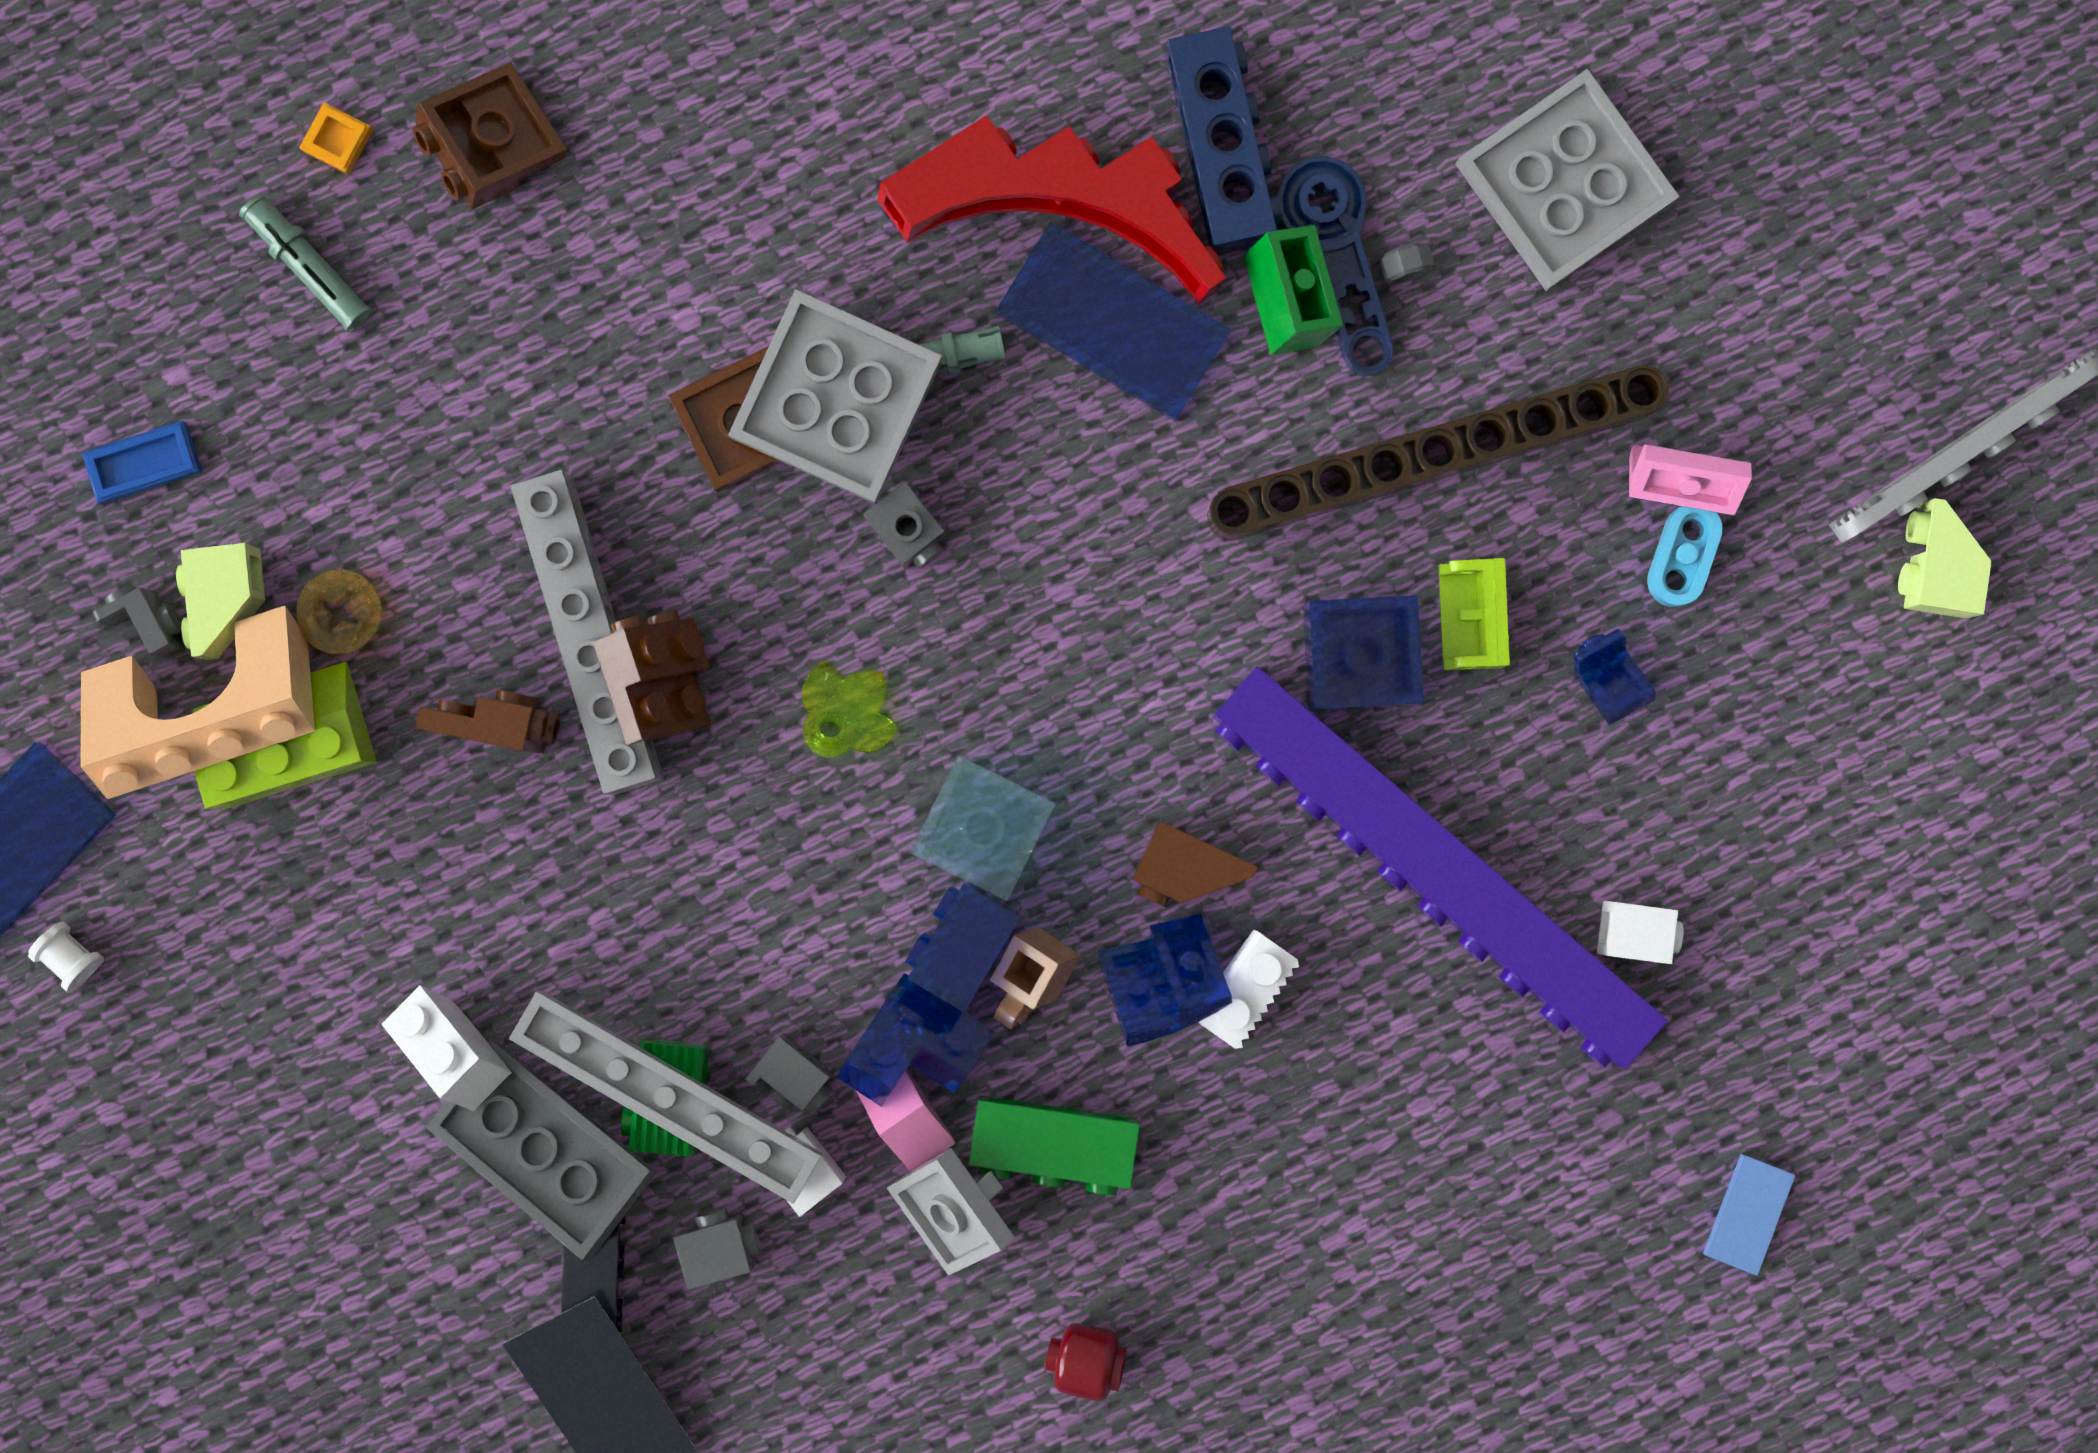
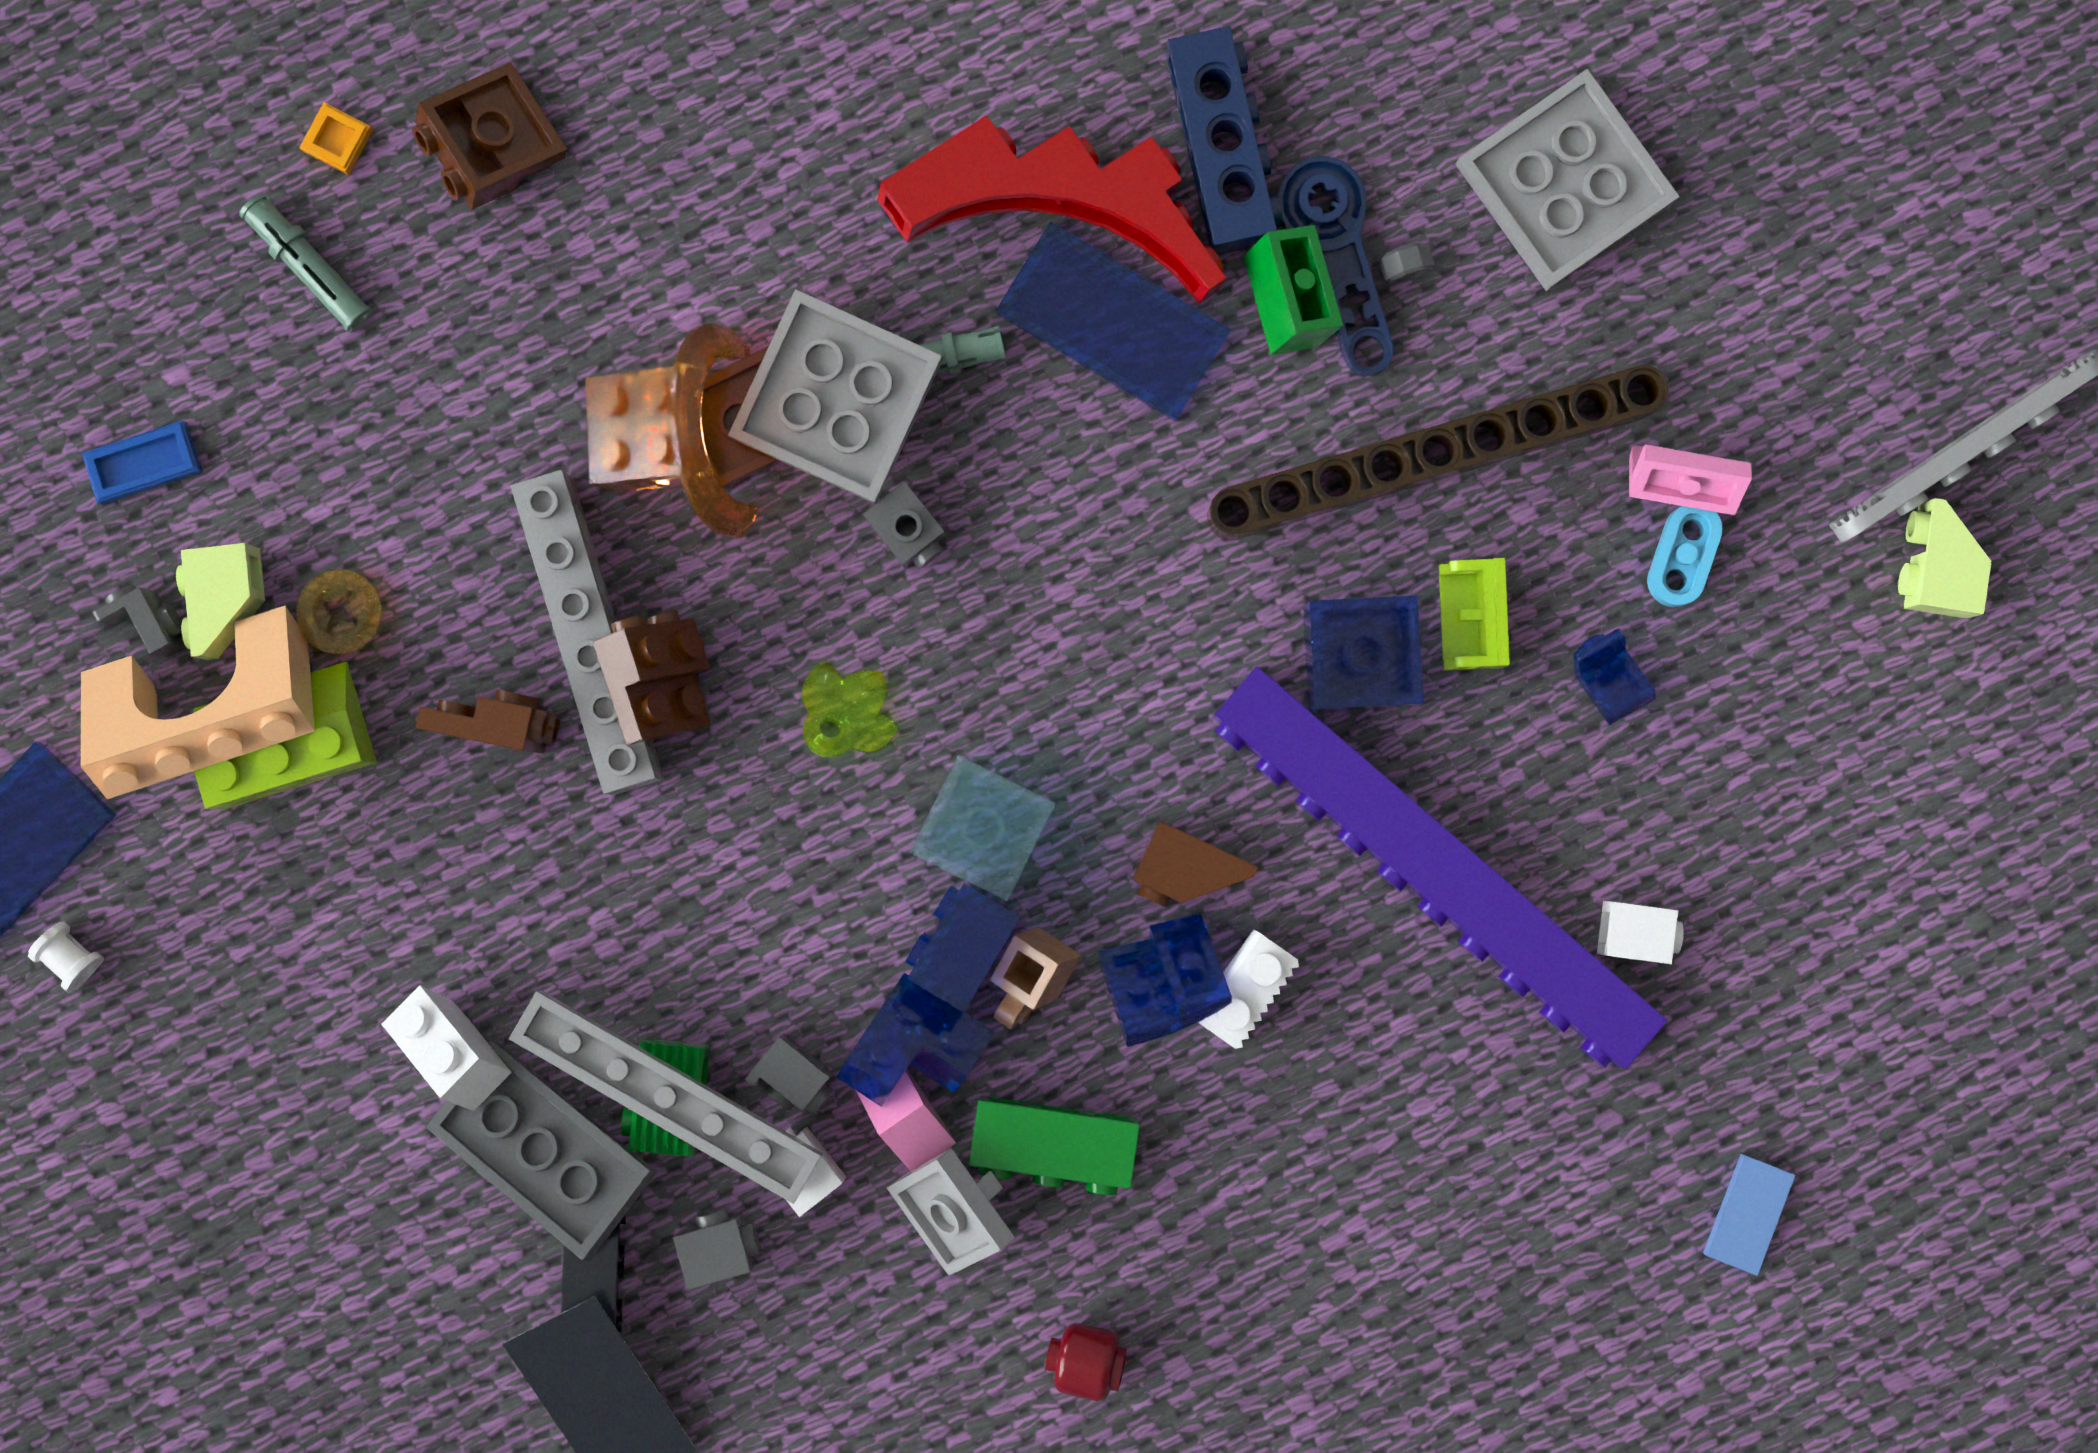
none -> clear orange piece [586,323,757,538]

